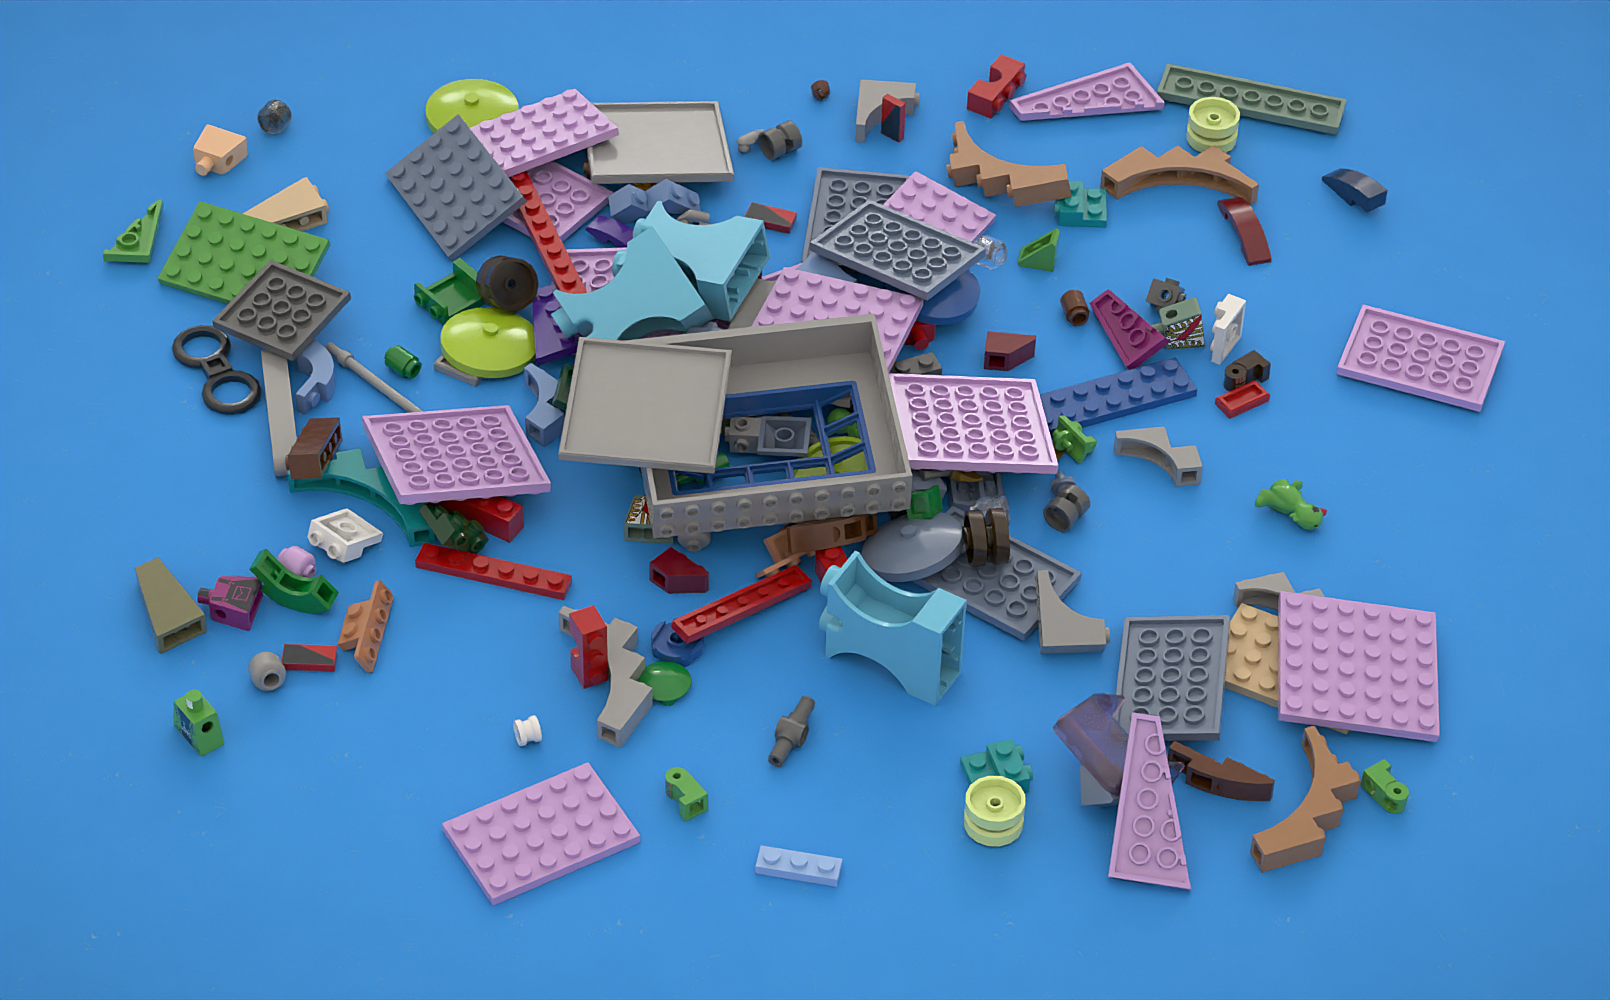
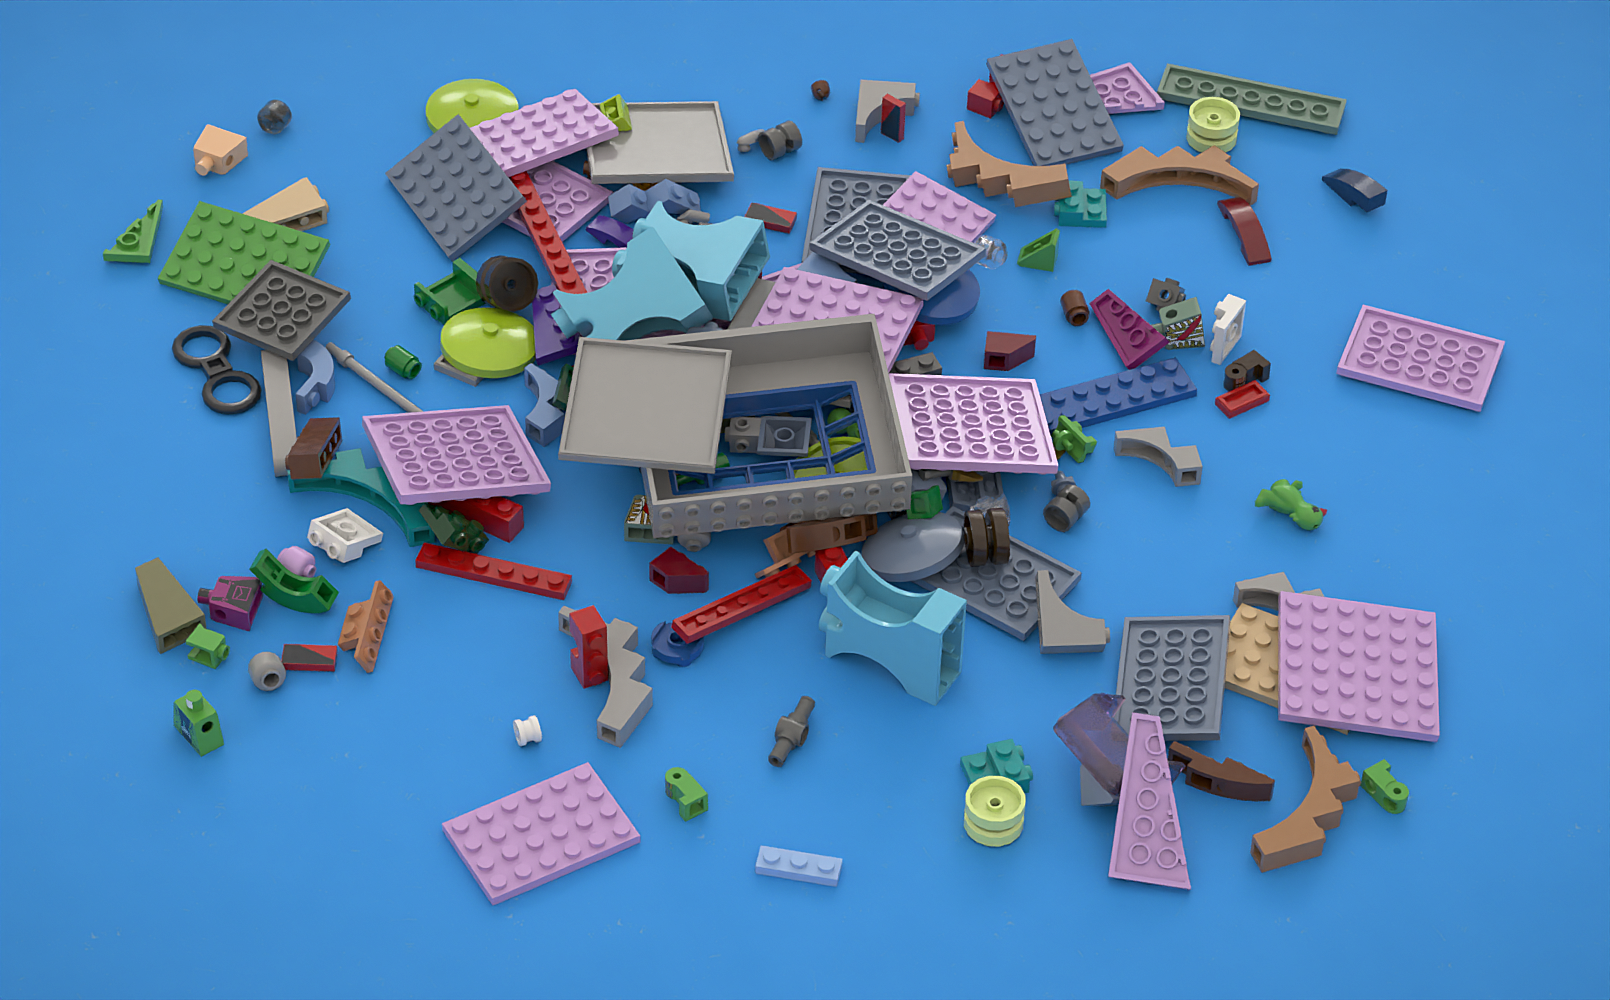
green dish [638,661,691,706] -> none
none -> bright green window [186,623,230,669]
none -> lime slope [599,94,632,131]
none -> sand blue plate [986,39,1124,166]

